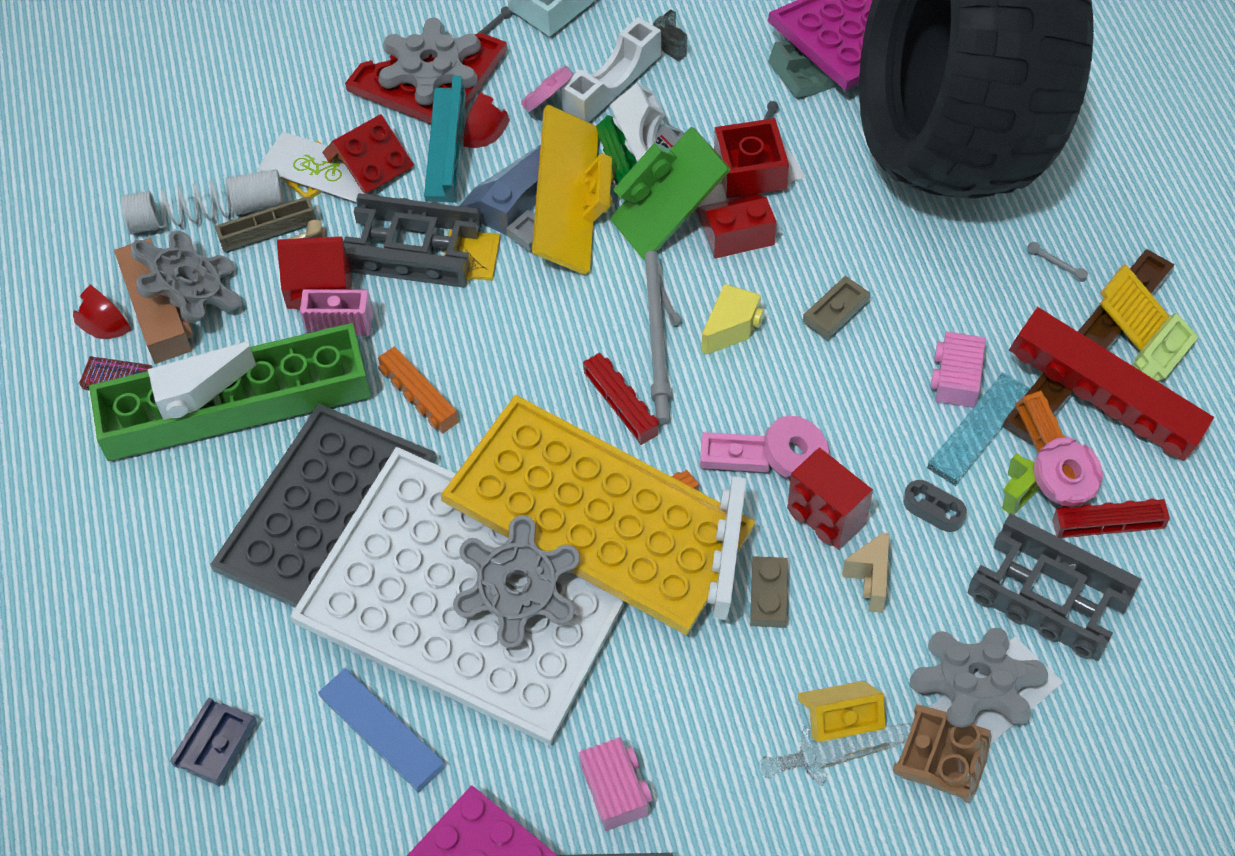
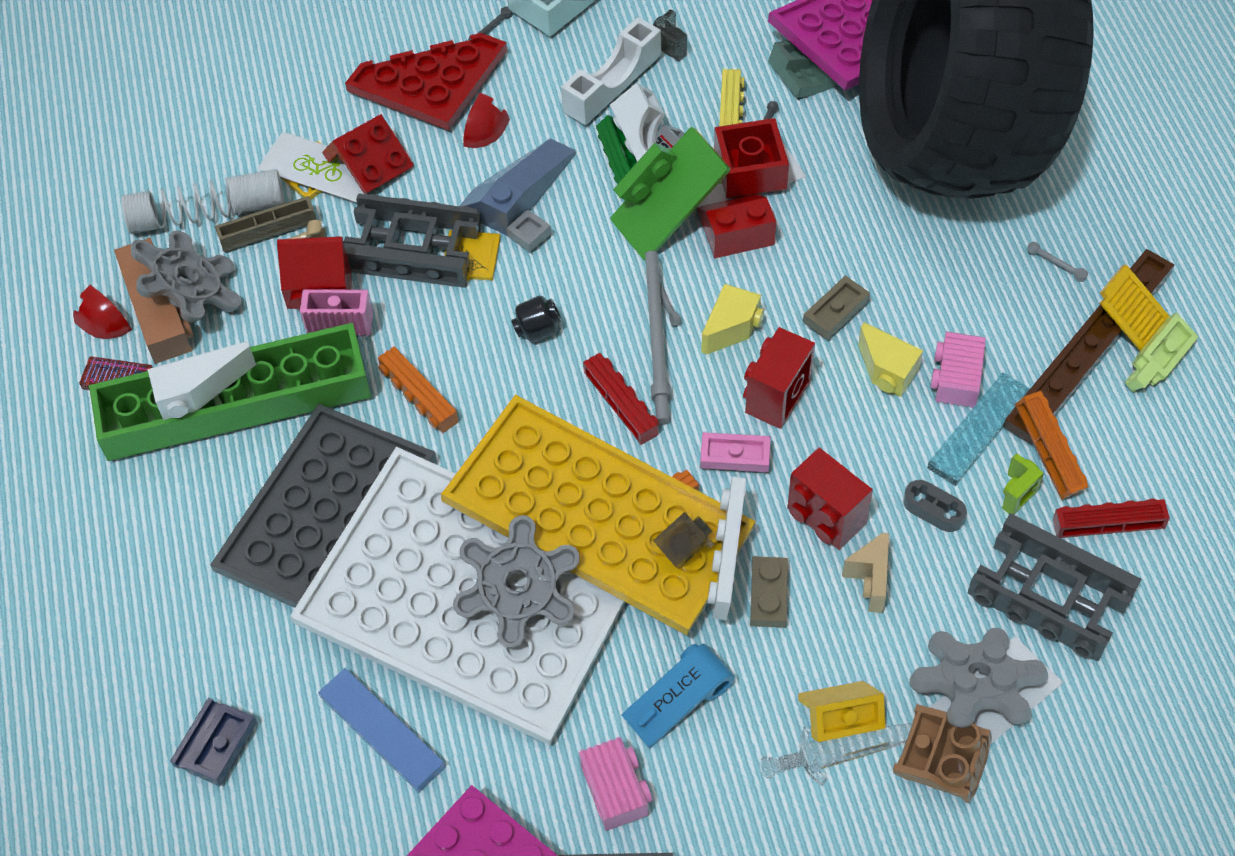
light grey plate [378,17,481,105] -> none
teal fence [424,76,466,203] -> none
bright pink tile [521,65,574,112] -> none
yellow bracket [532,105,614,275] -> none
bright pink tile [763,415,829,478] -> none
red brick [1008,306,1215,461] -> none
bright pink tile [1033,437,1103,507] -> none
none -> black head [511,295,562,343]
none -> dark azure door [621,644,735,748]
none -> clear smoke bracket [653,512,715,569]
none -> light yellow piece [719,69,745,126]
none -> red brick [743,327,815,429]
none -> light yellow slope [858,322,923,397]

